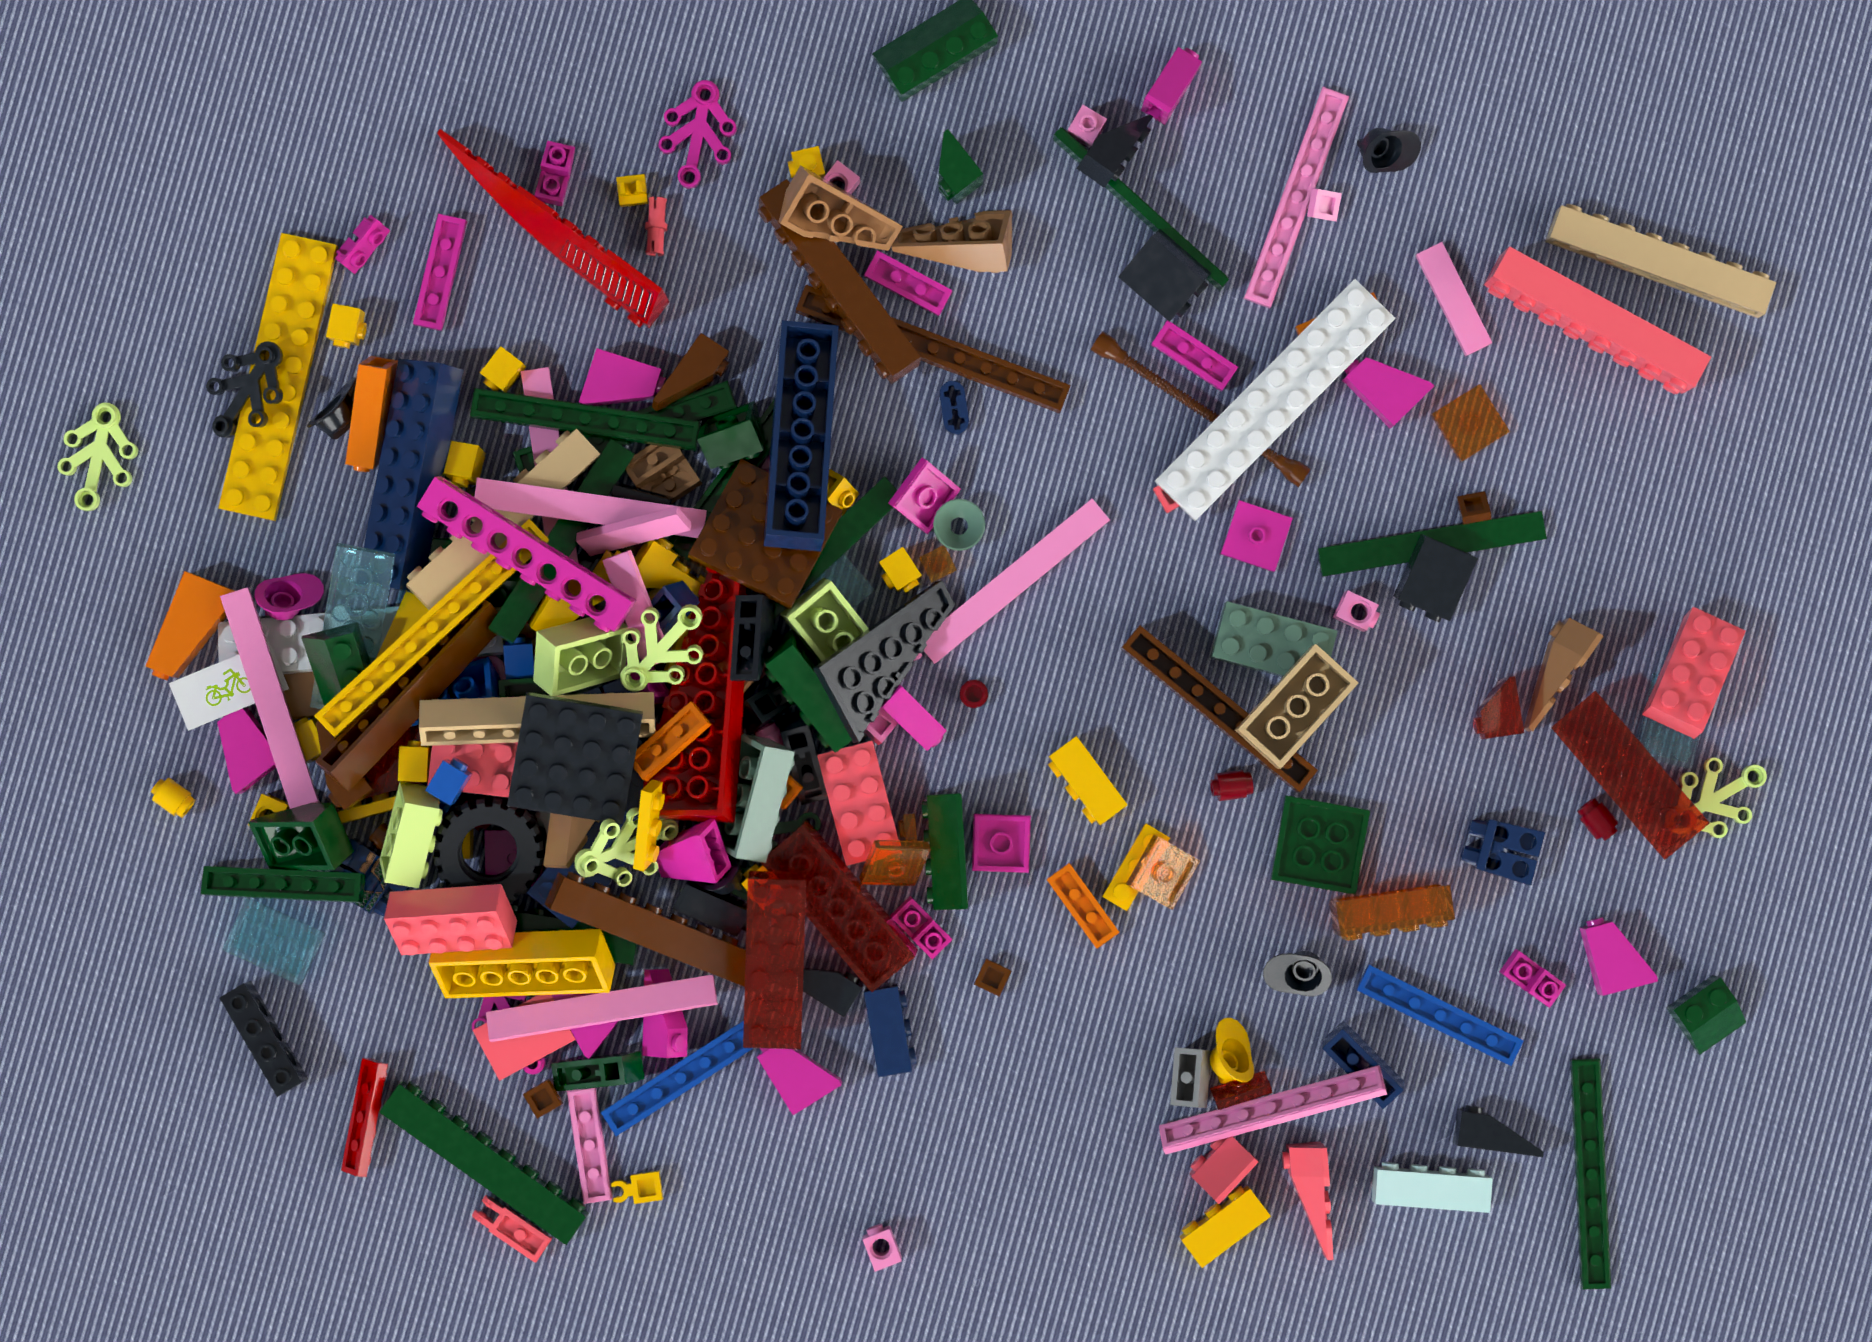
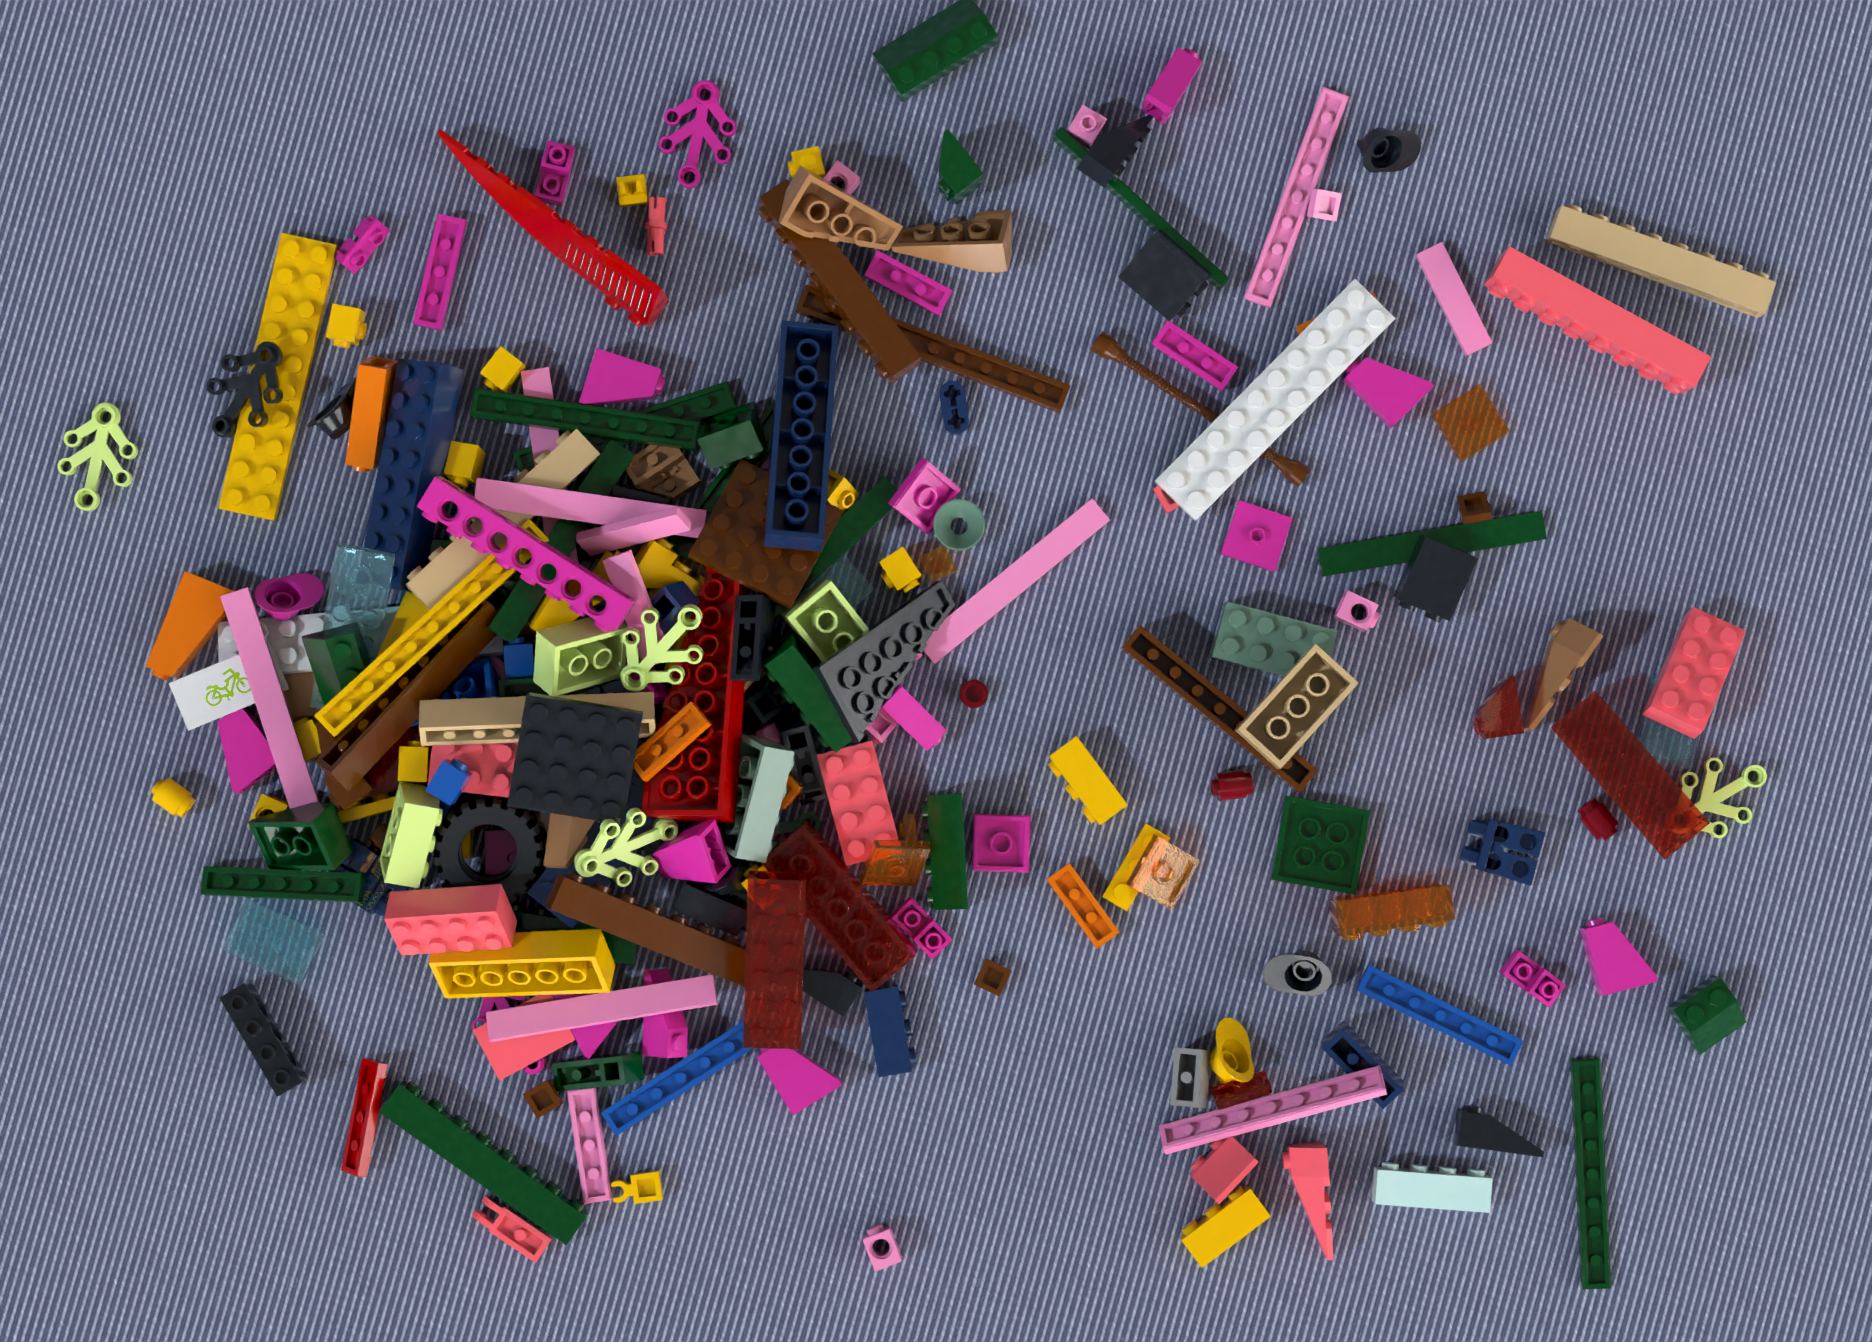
yellow plate [633,780,665,872] -> none
reddish brown slope [652,333,730,411] -> none

